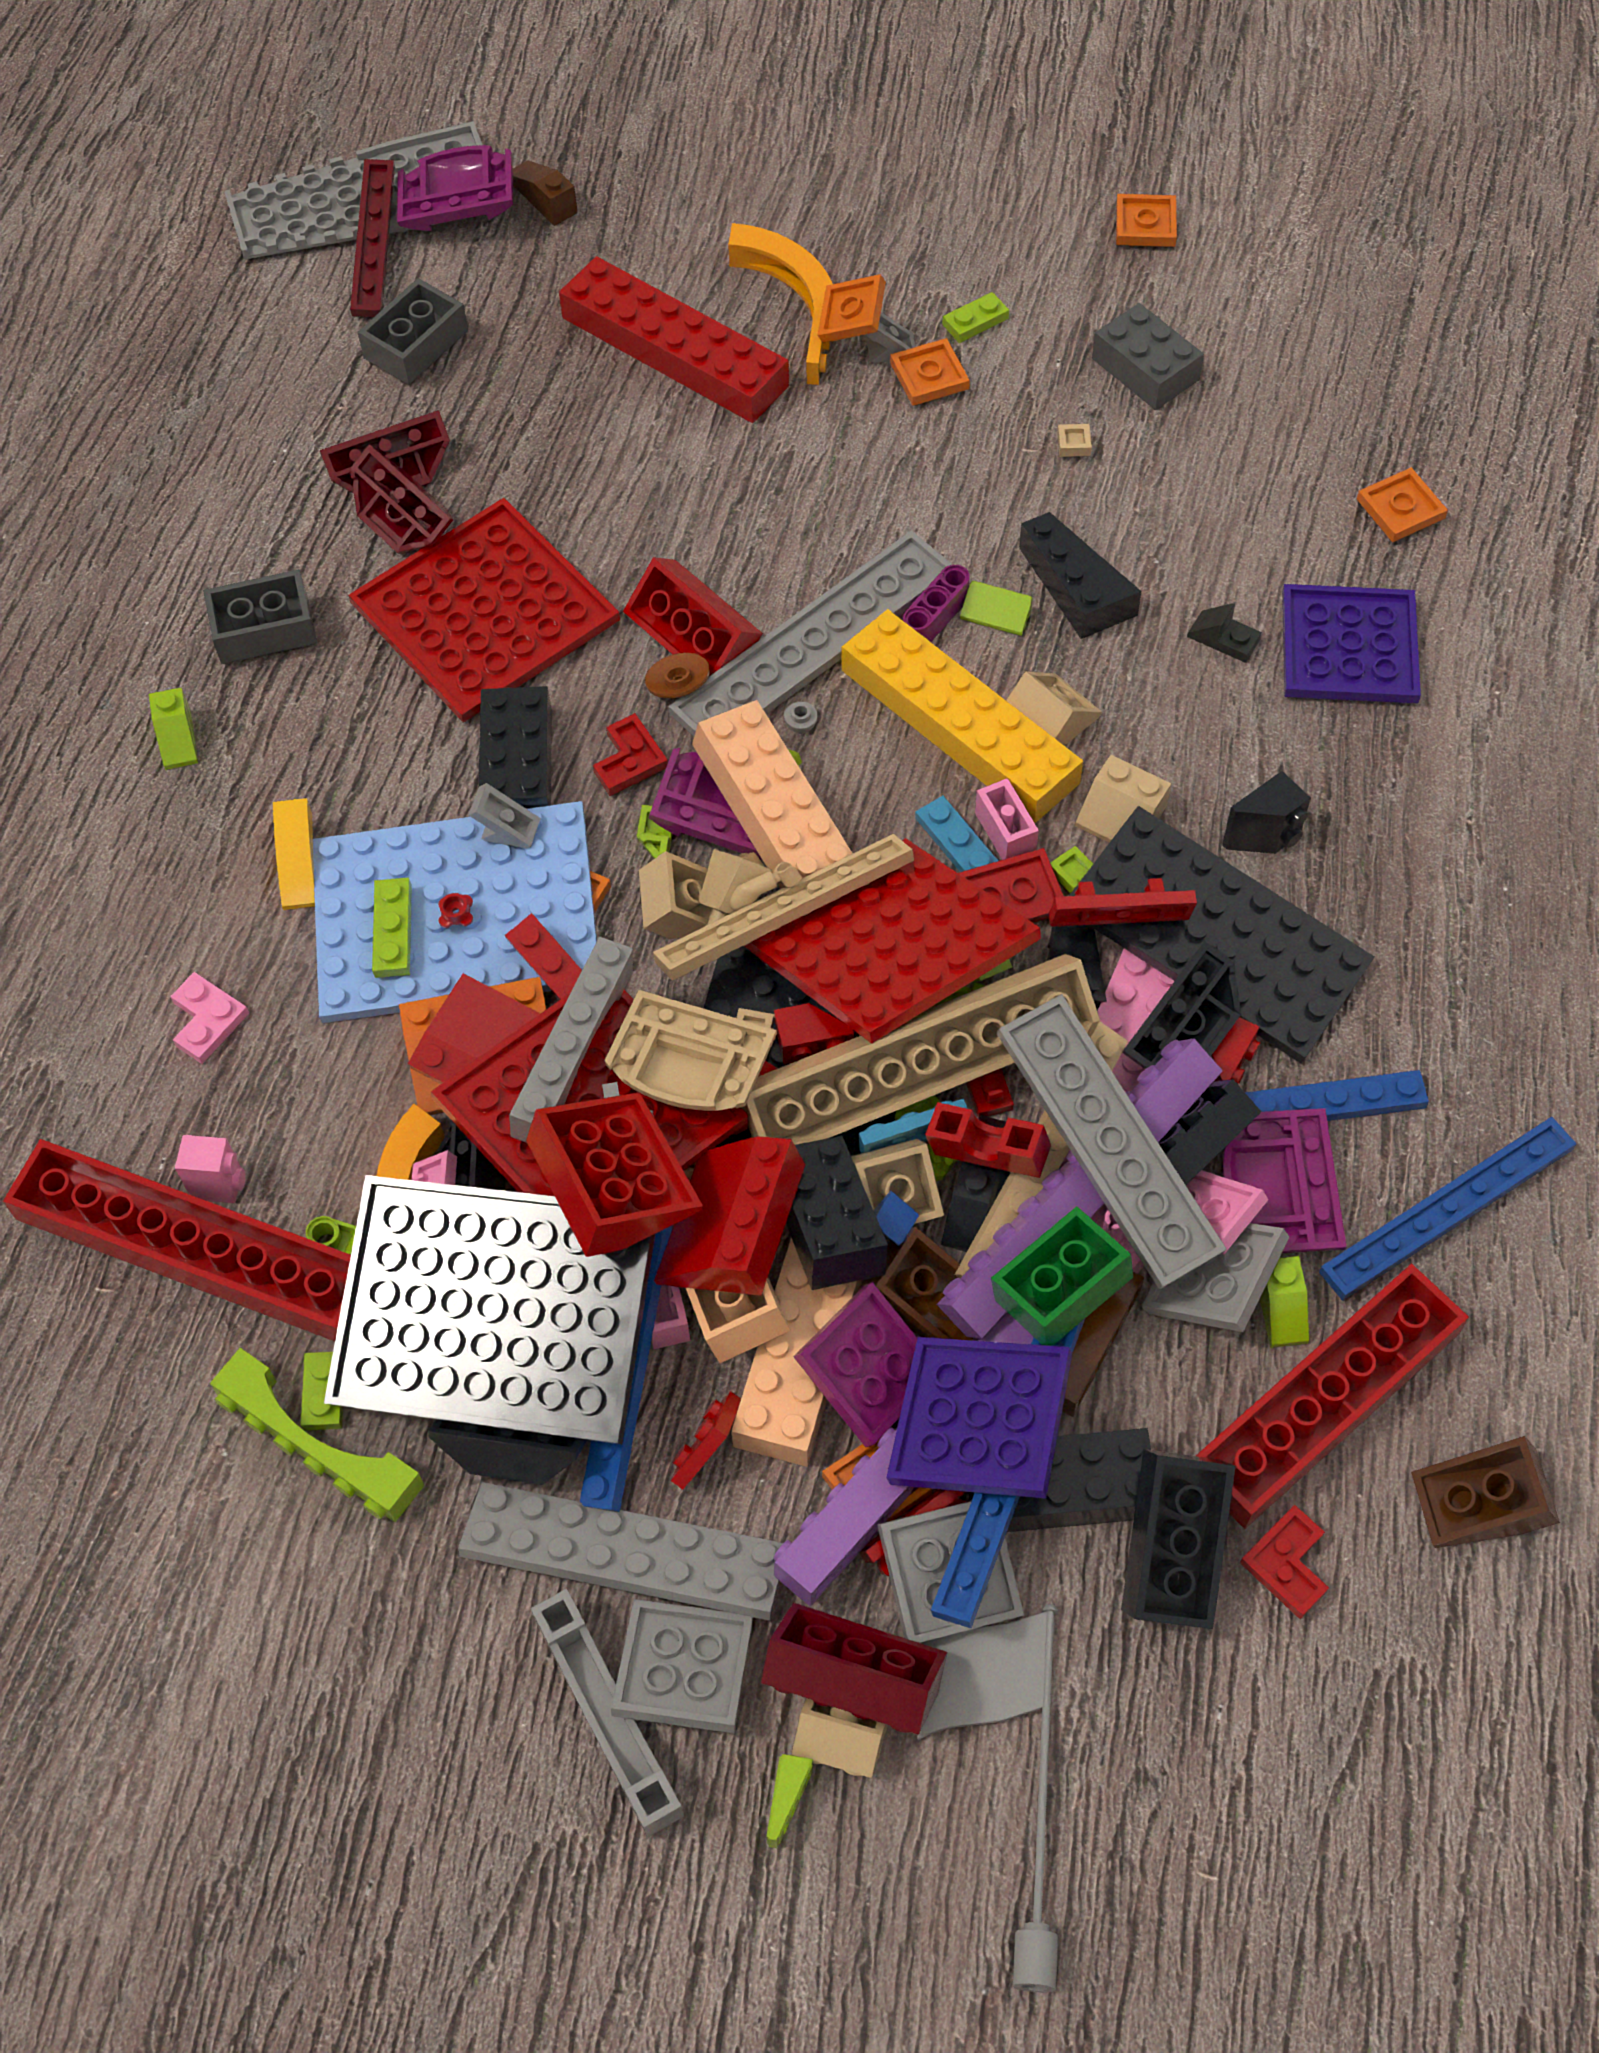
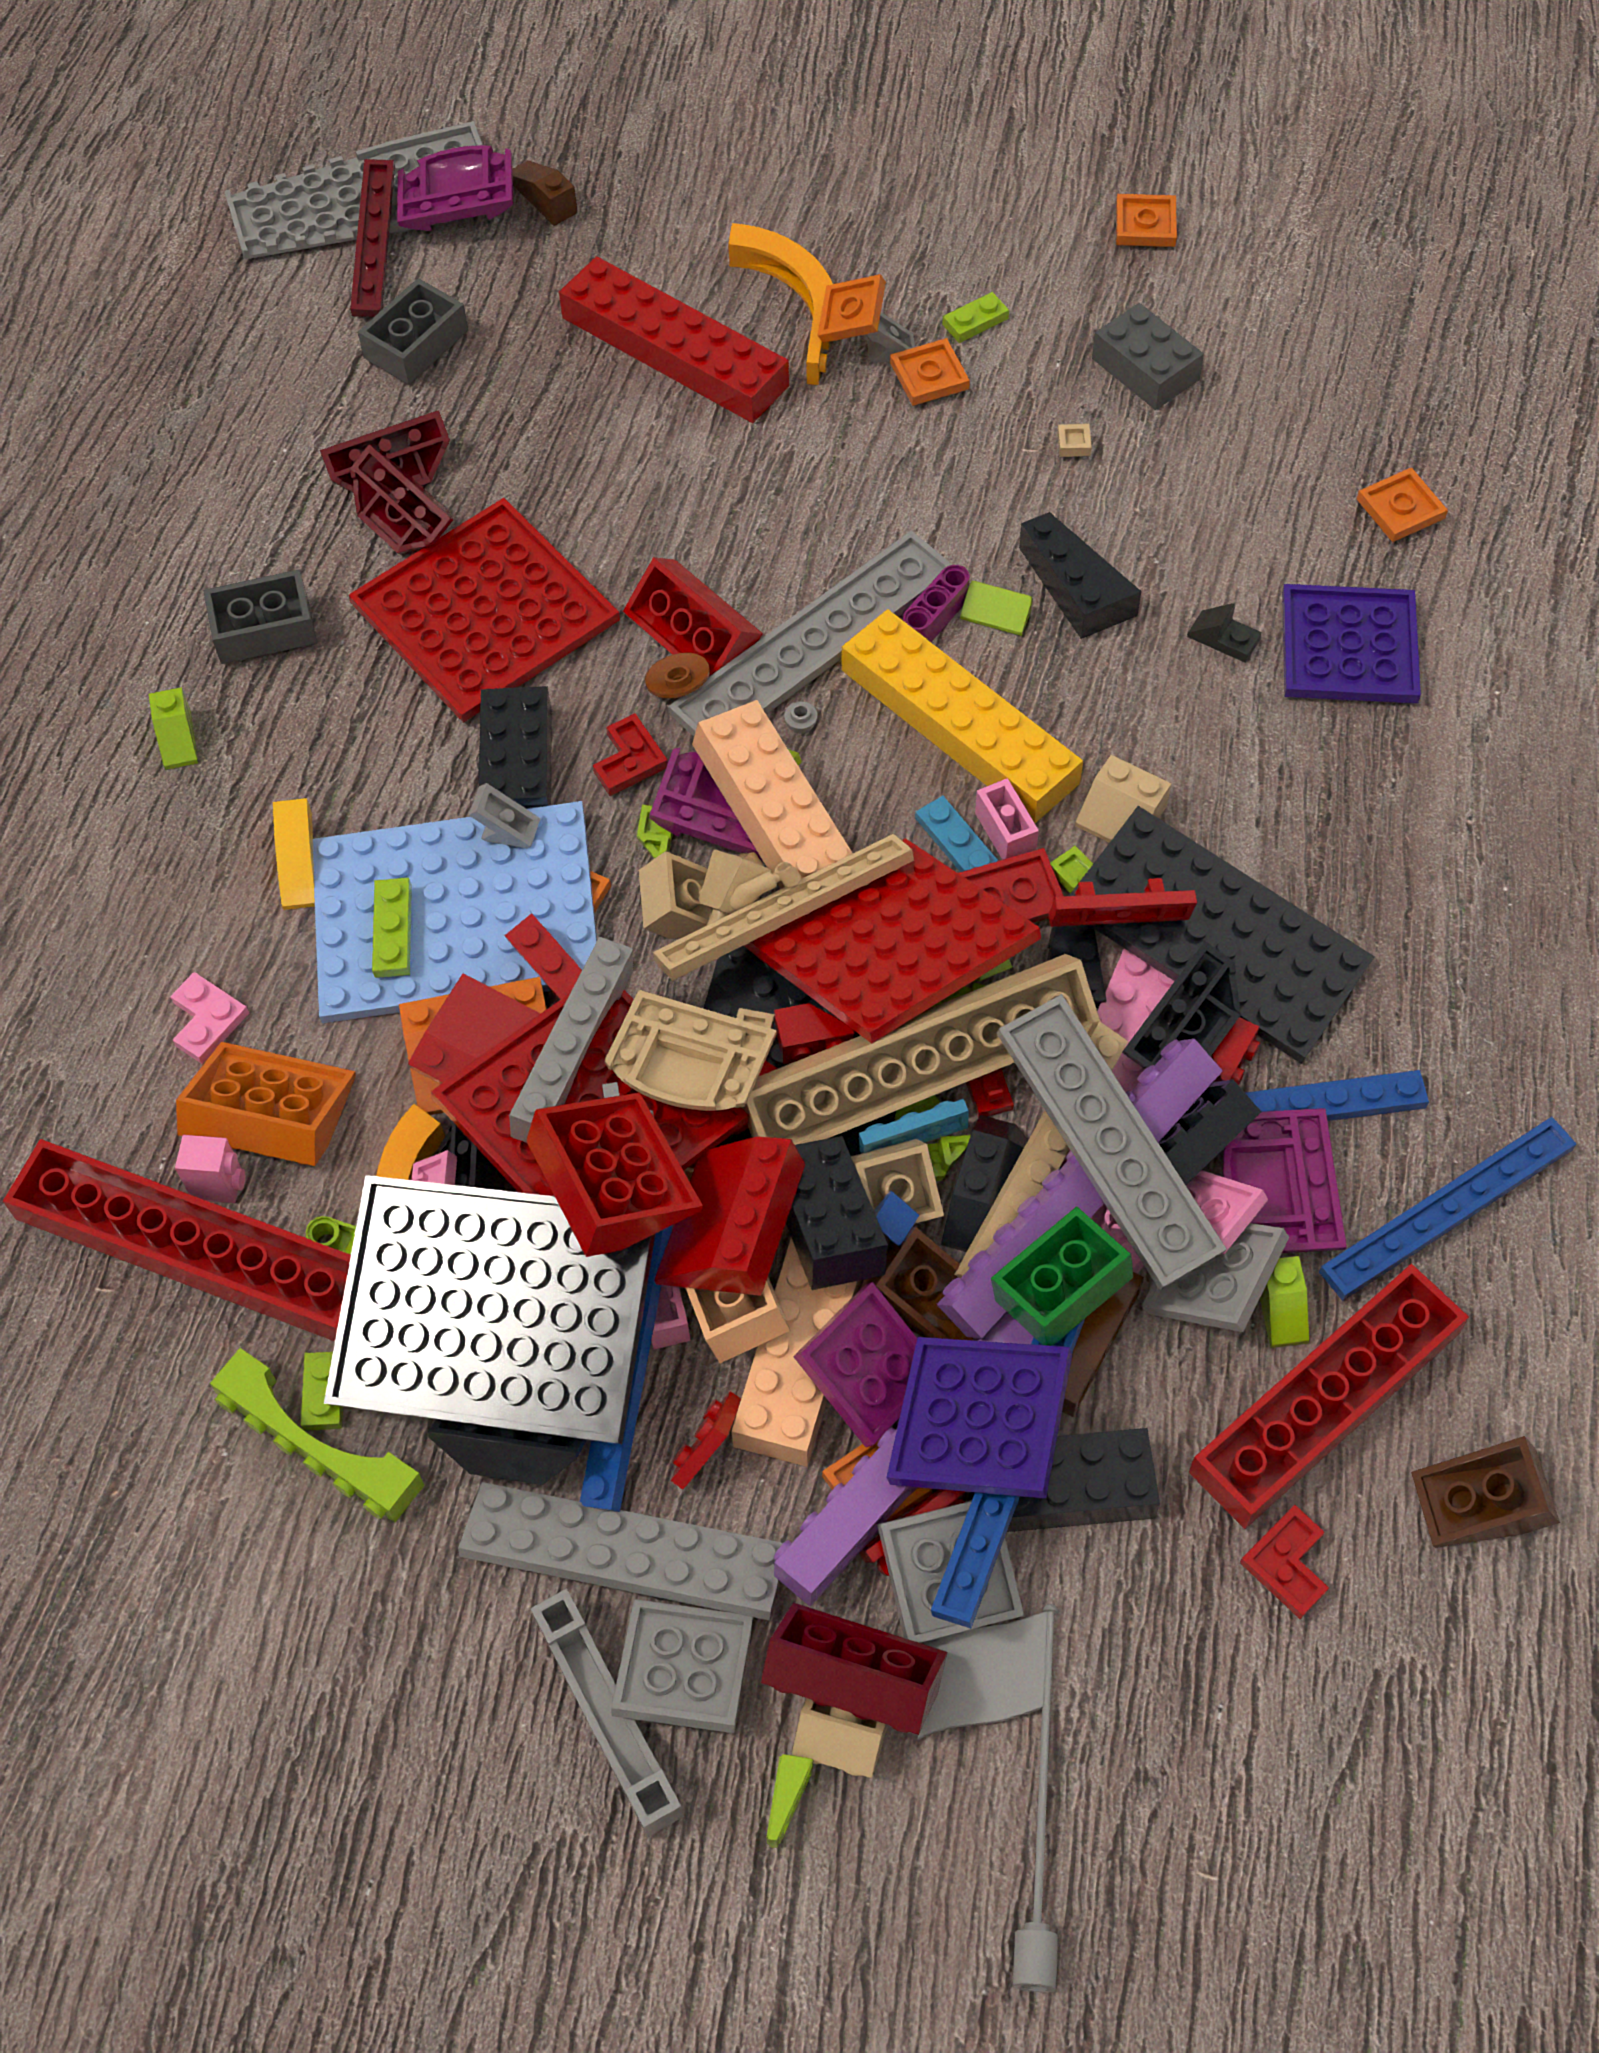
red plate [438,893,473,928] -> none
red arch [925,1102,1051,1178] -> none
tan slope [1006,671,1103,744] -> none
black brick [1121,1449,1236,1629] -> none
black slope [1222,771,1311,854] -> none
none -> orange slope [176,1042,356,1166]

